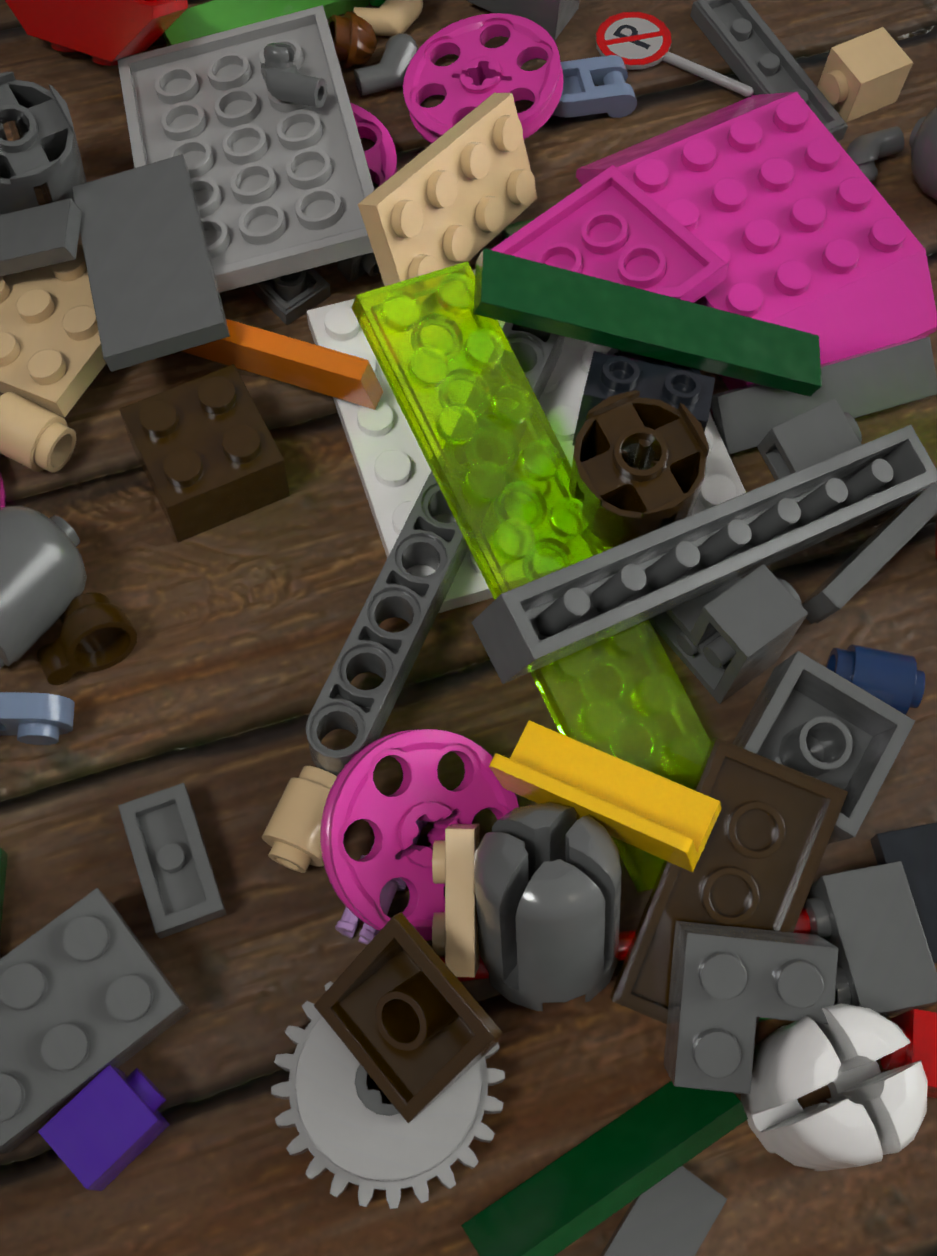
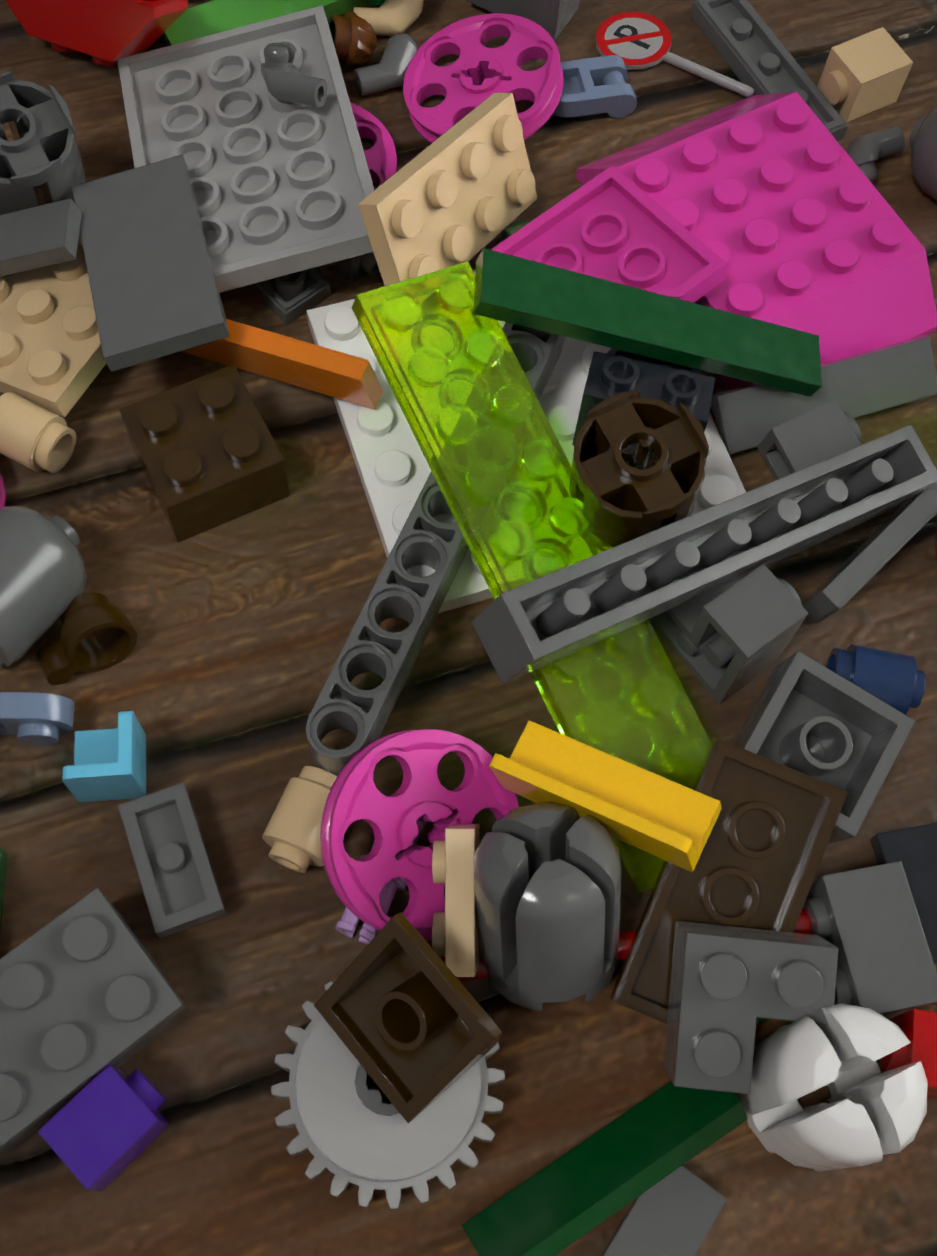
none -> medium azure panel [62,711,146,803]

